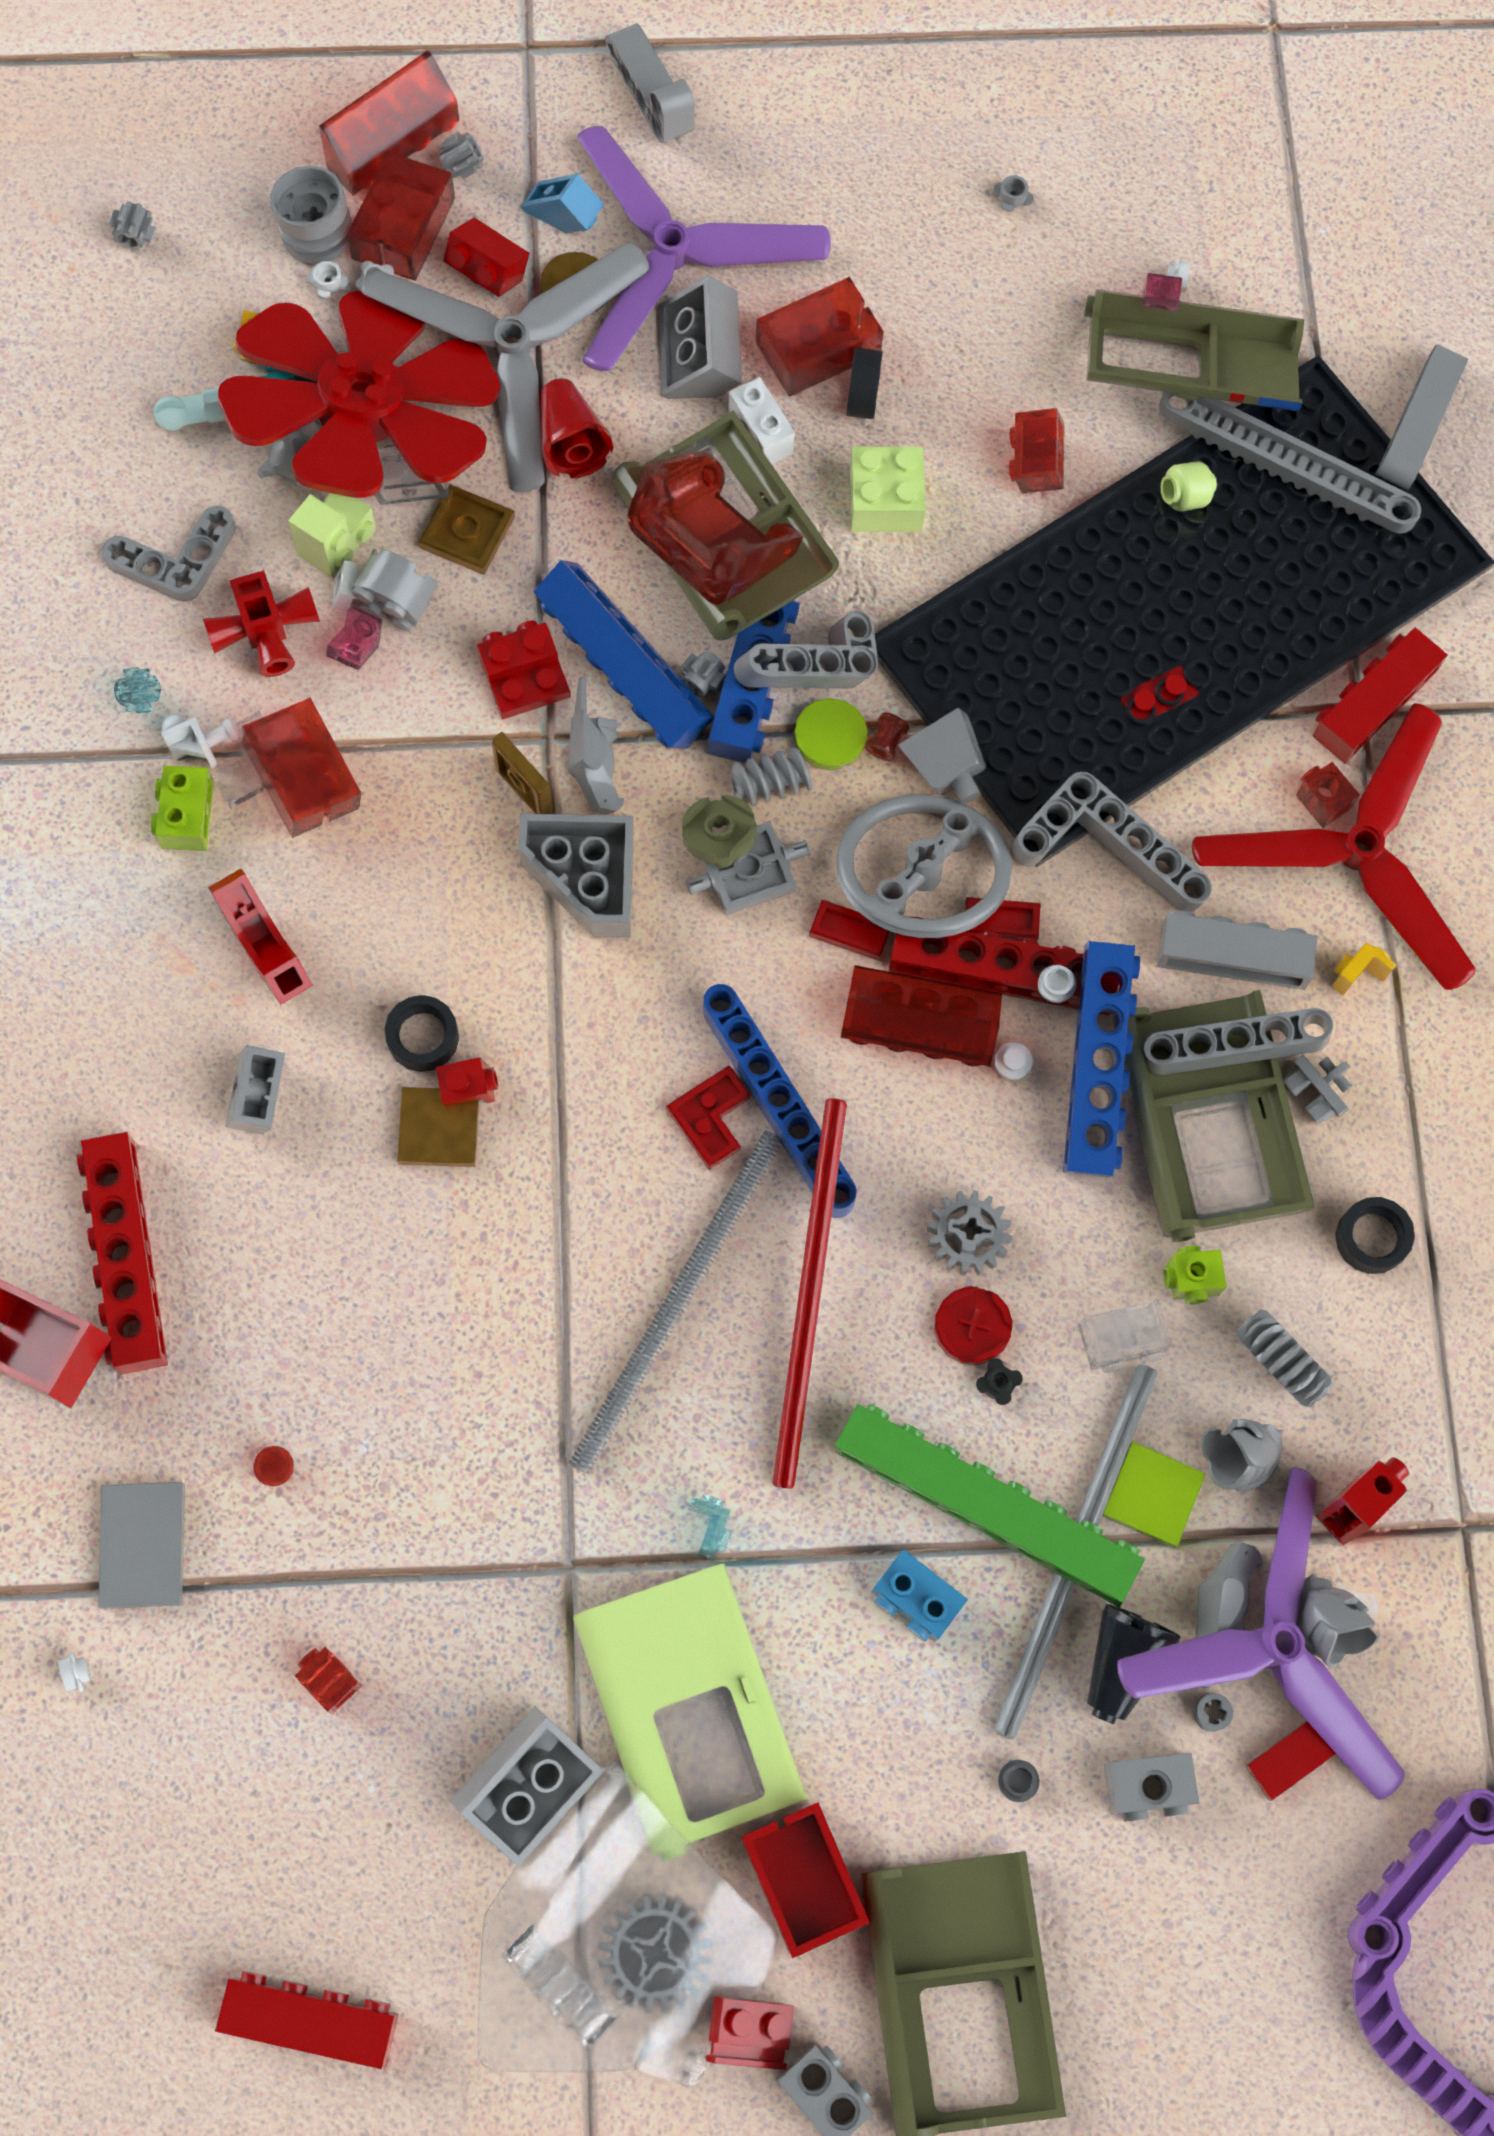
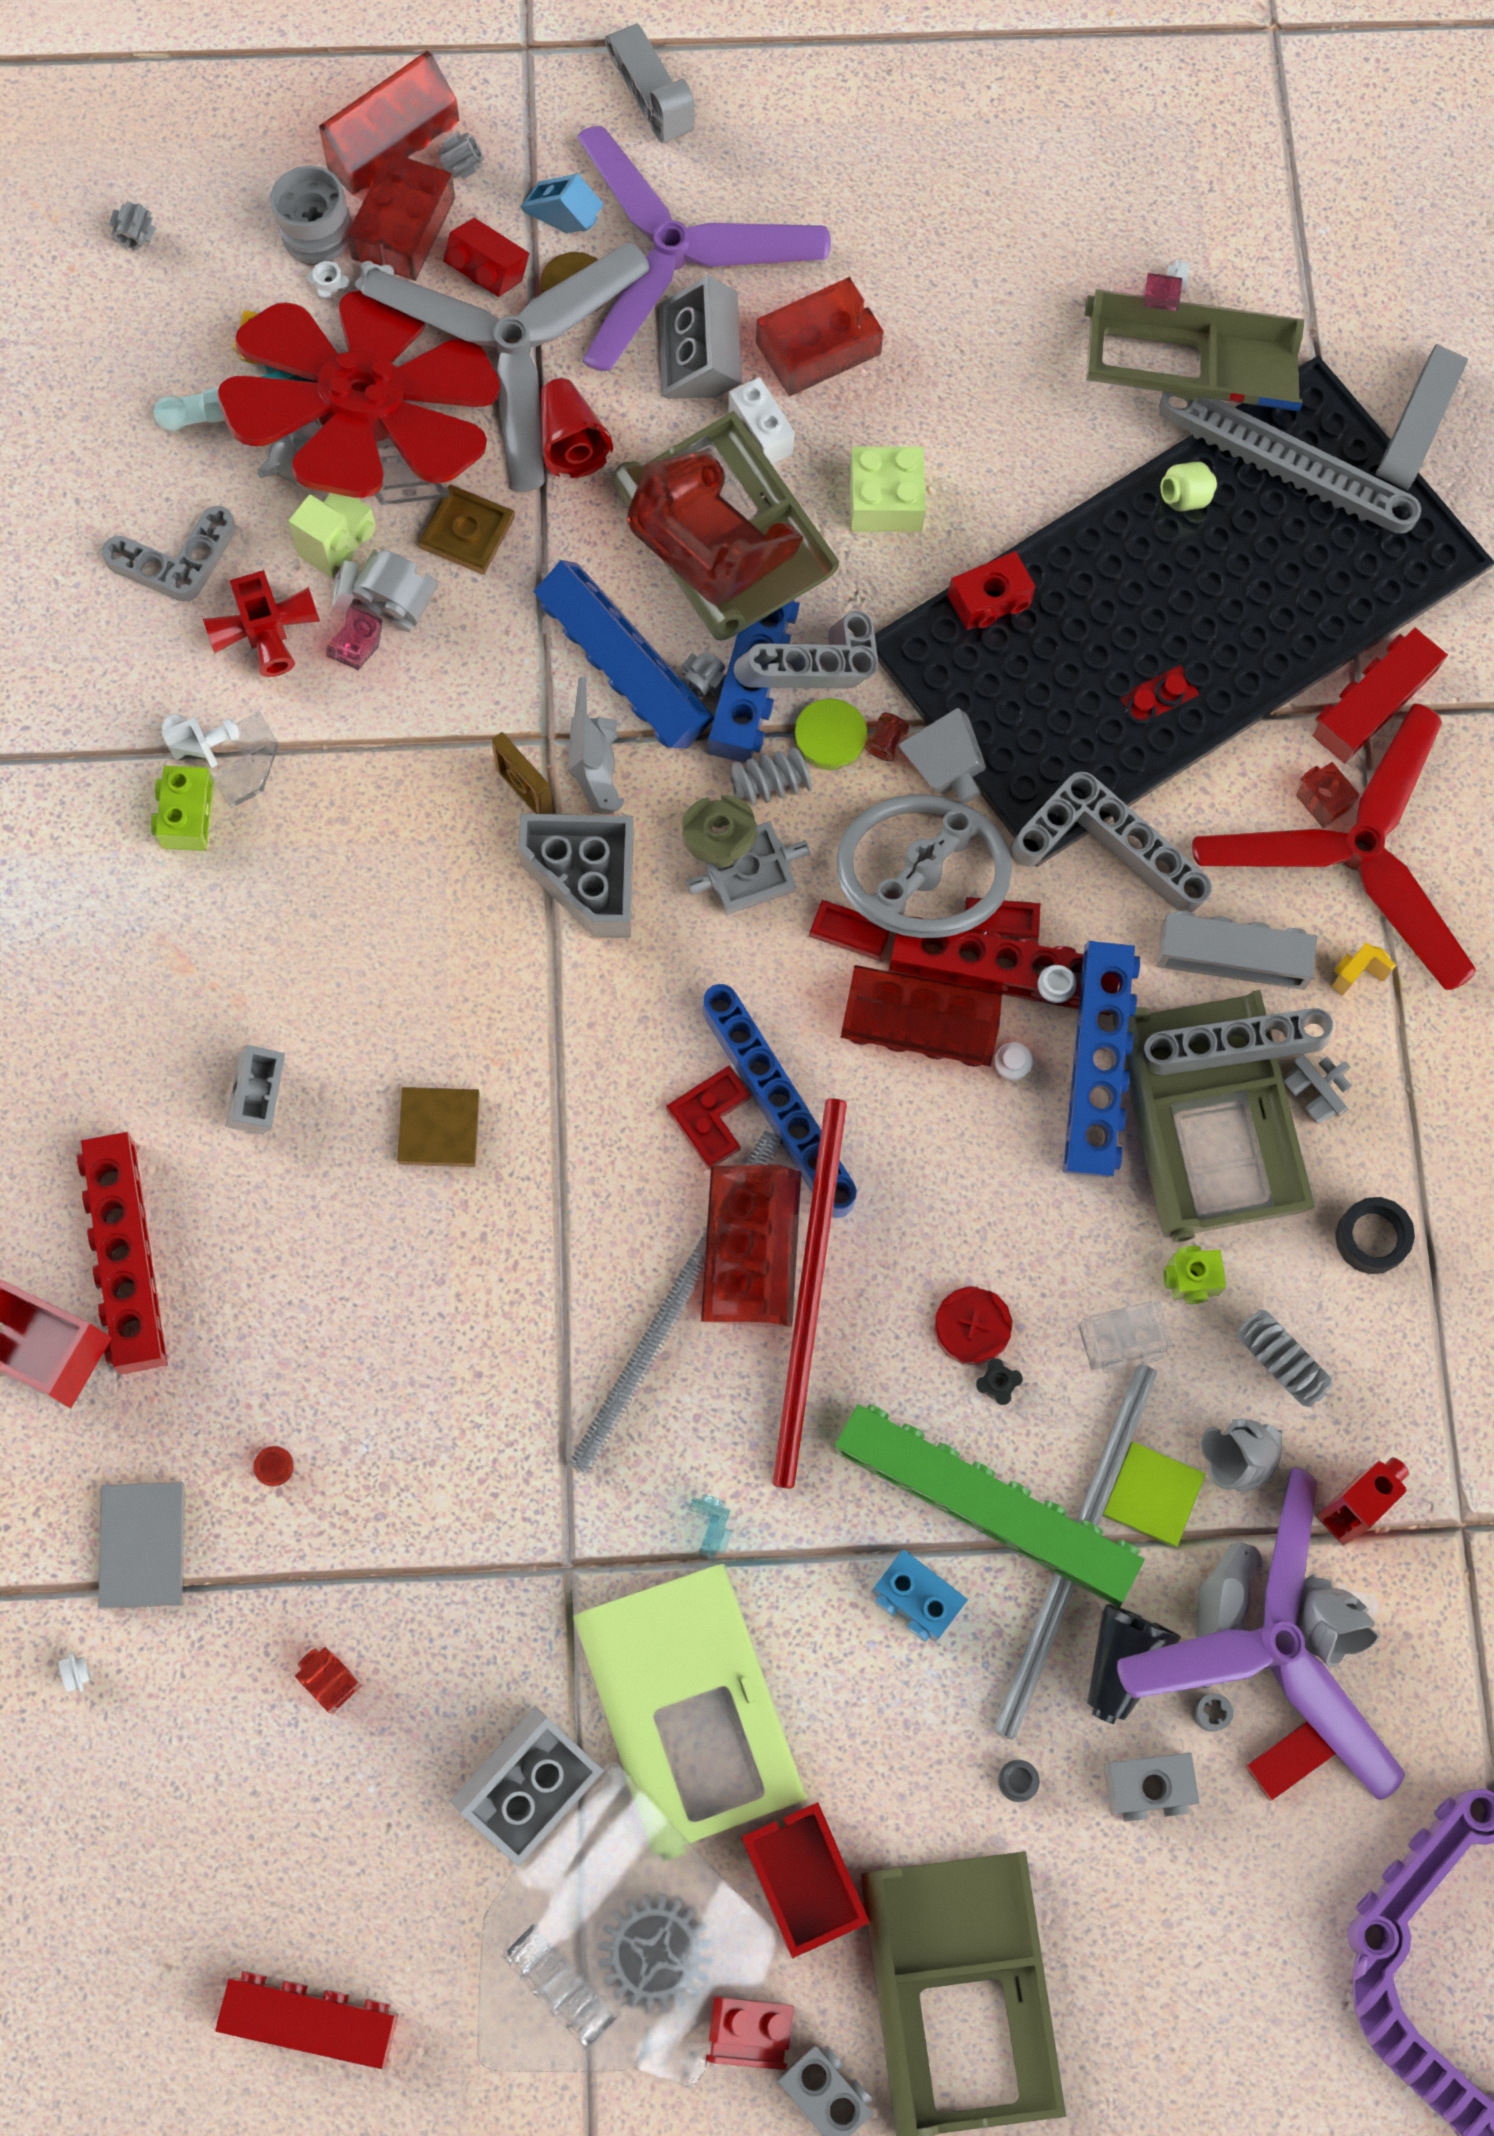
clear light blue gear [114,667,161,714] -> none
red arch [208,869,314,1005] -> none
clear red piece [242,697,362,838] -> none
black tyre [384,995,459,1072] -> none
red bracket [436,1057,499,1107] -> none
red plate [477,620,571,720] -> none
black tyre [846,347,883,419] -> none
light grey gear [927,1190,1012,1276] -> none
light grey plate [994,175,1033,212] -> none
clear red brick [1009,408,1065,494] -> none
none -> clear red slope [701,1165,802,1327]
none -> red brick [947,551,1036,631]

